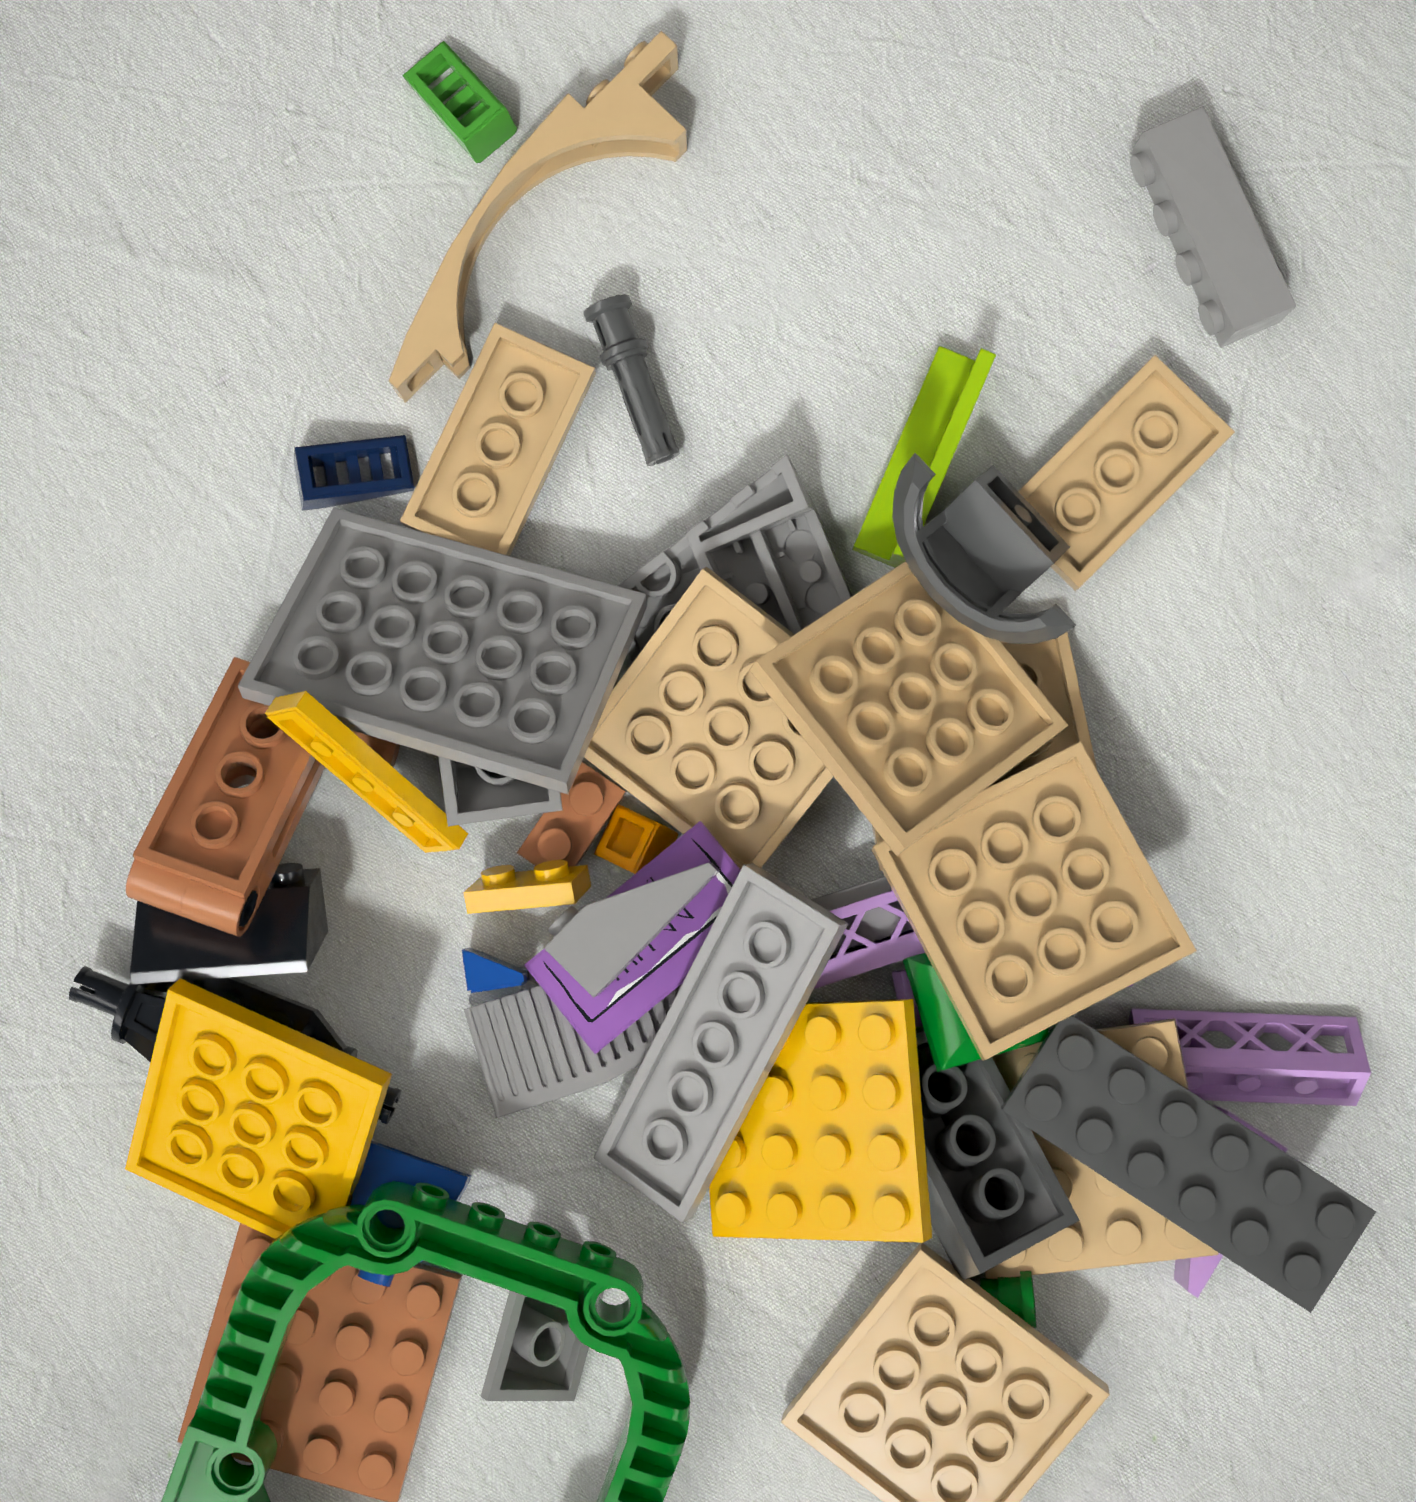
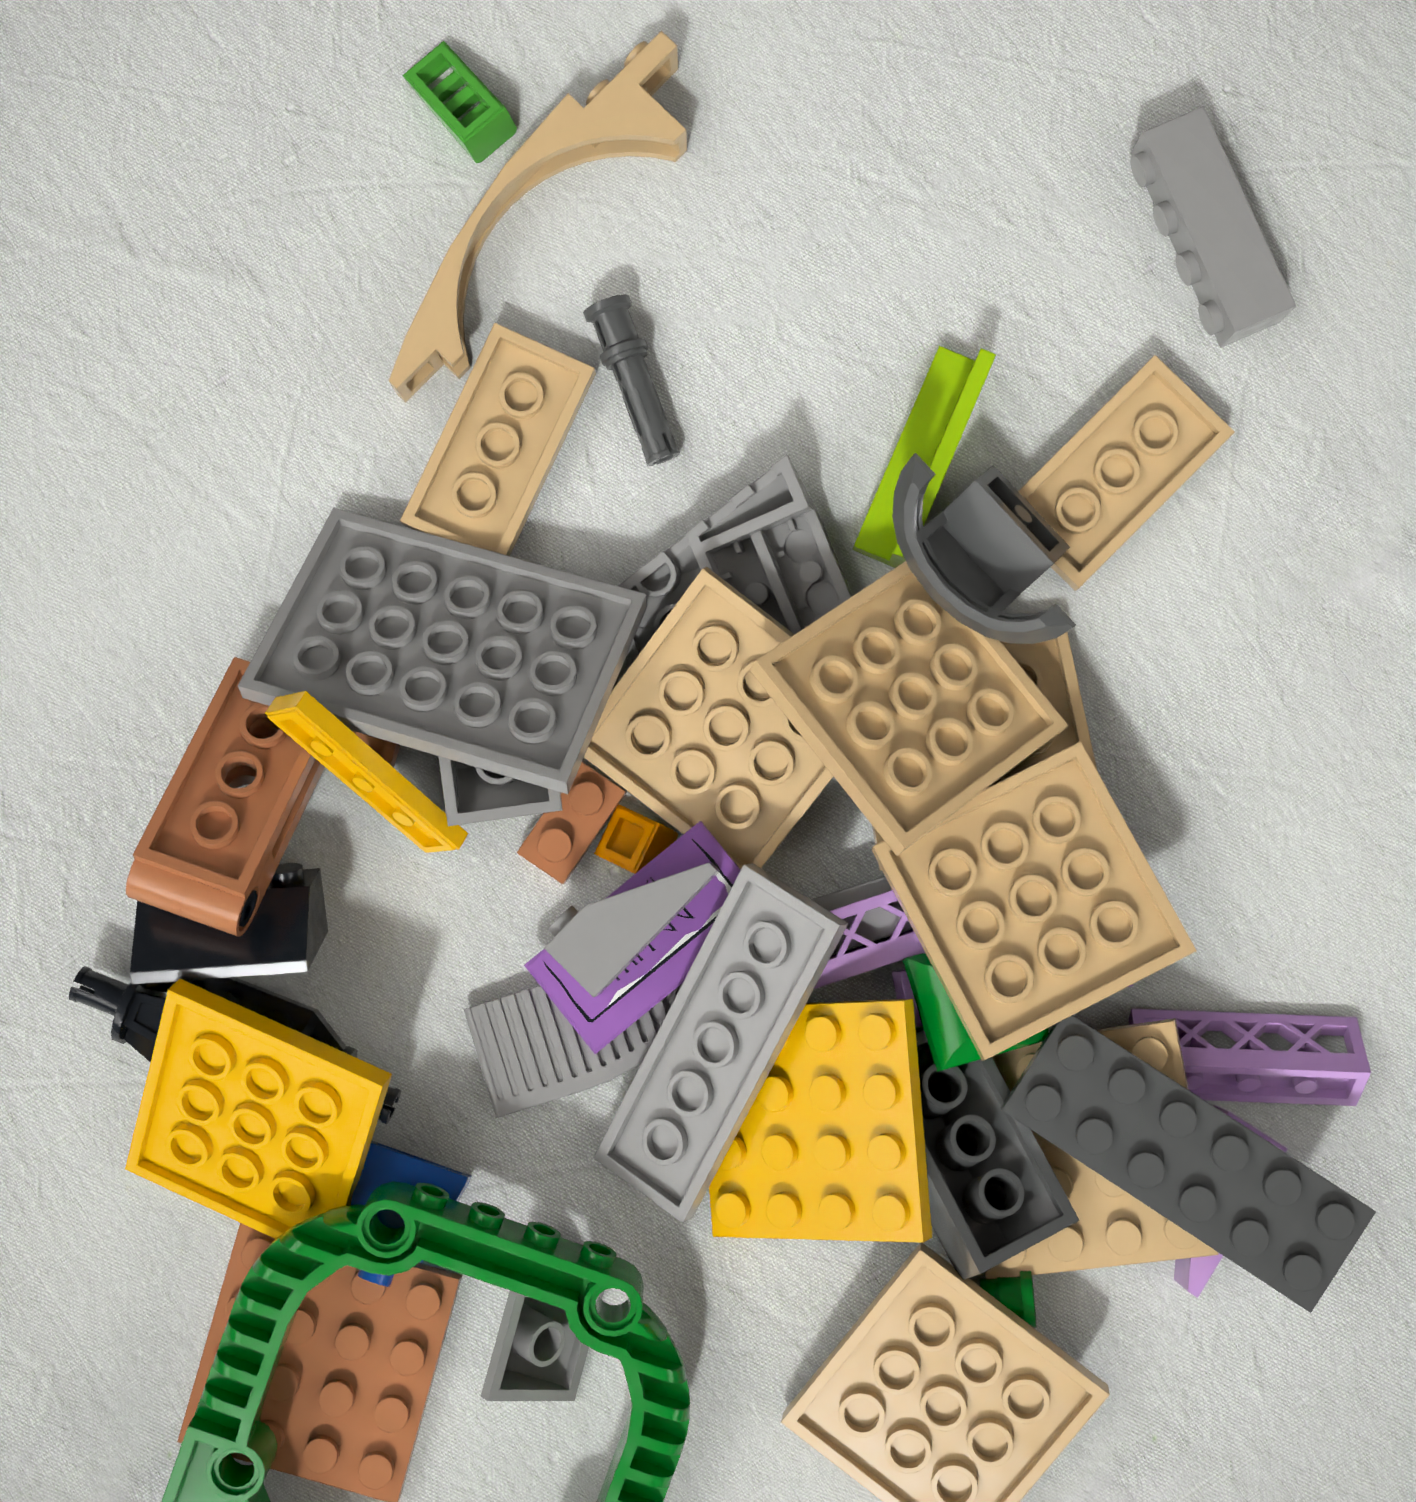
dark blue slope [294,435,415,511] -> none
blue slope [462,948,530,993] -> none
yellow plate [463,860,591,914] -> none

